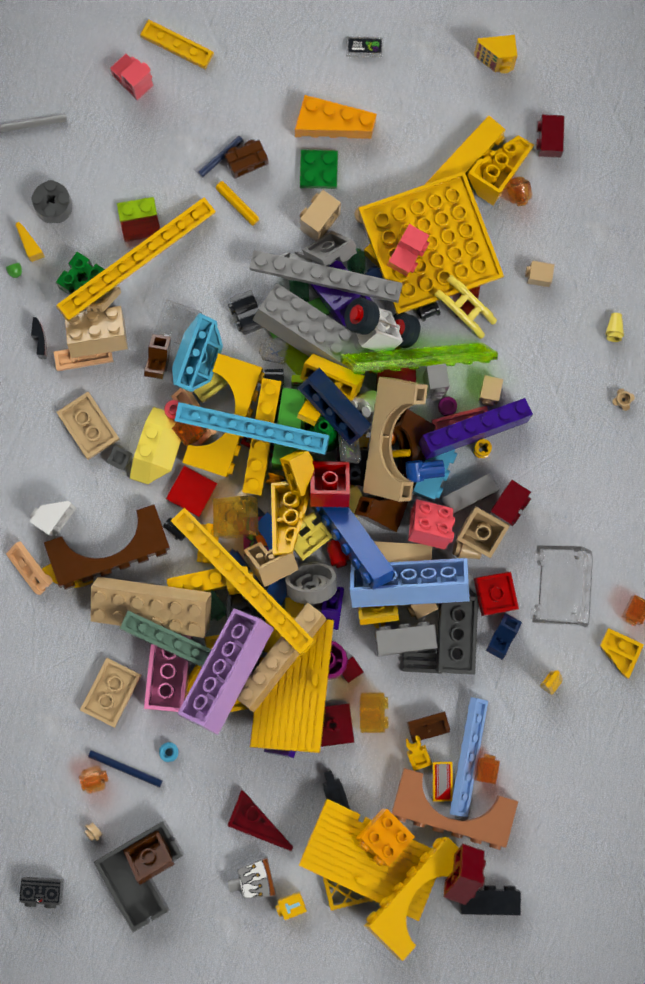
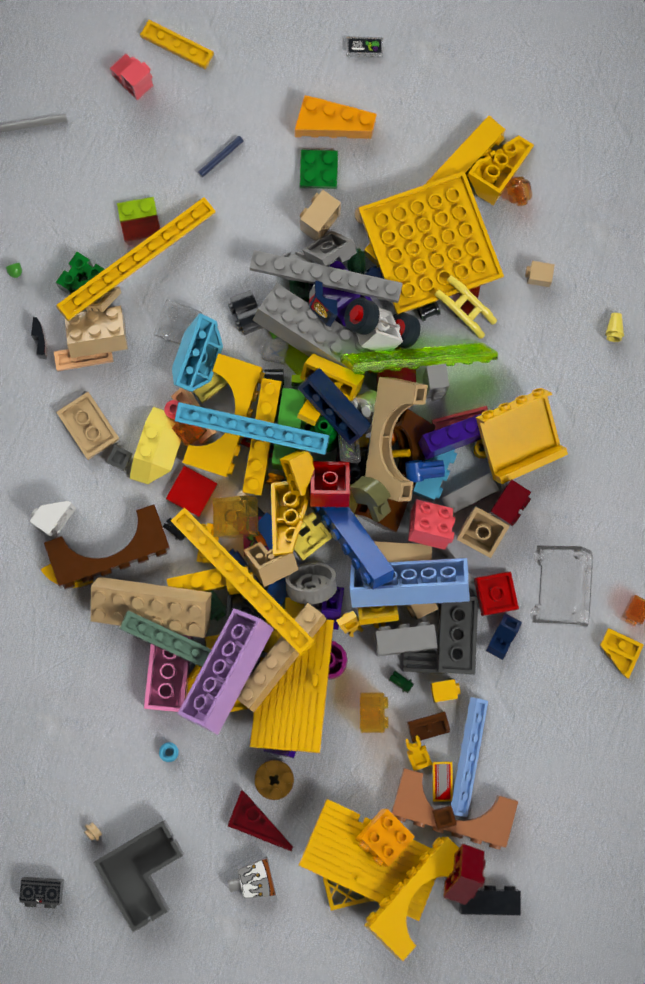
light nougat plate [6,541,53,595] -> none
yellow slope [15,222,45,262] -> none
dark grey brick [31,180,72,224] -> none
clear orange head [79,766,109,794] -> none
tan plate [80,658,142,728] -> none
dark blue bar [88,750,163,788] -> none
reddish brown plate [123,830,175,885] -> none
reddish brown brick [144,334,171,379] -> none
yellow axle [216,181,259,225] -> none
reddish brown brick [225,139,269,178] -> none
yellow brick [275,891,307,921] -> none
dark red tile [321,704,355,747] -> none
black hinge [323,770,351,810] -> none
red brick [326,540,350,568] -> none
dark red tile [342,656,364,683] -> none
coral brick [387,224,430,277] -> none
magenta tile [438,397,457,416] -> none
tan cone [452,540,482,559] -> none
yellow slope [474,35,517,73] -> none
clear orange brick [475,754,500,784] -> none
tan brick [478,375,503,406] -> none
dark red brick [536,114,565,158] -> none
yellow slope [540,670,563,695] -> none
tan plate [612,389,635,411] -> none
none -> pearl gold brick [254,760,294,800]
none -> dark blue slope [309,281,337,327]
none -> yellow plate [337,611,363,637]
none -> olive brick [350,476,391,522]
none -> dark green pin [388,670,414,693]
none -> yellow brick [430,679,461,703]
none -> reddish brown tile [432,805,457,830]
none -> yellow panel [476,388,568,484]

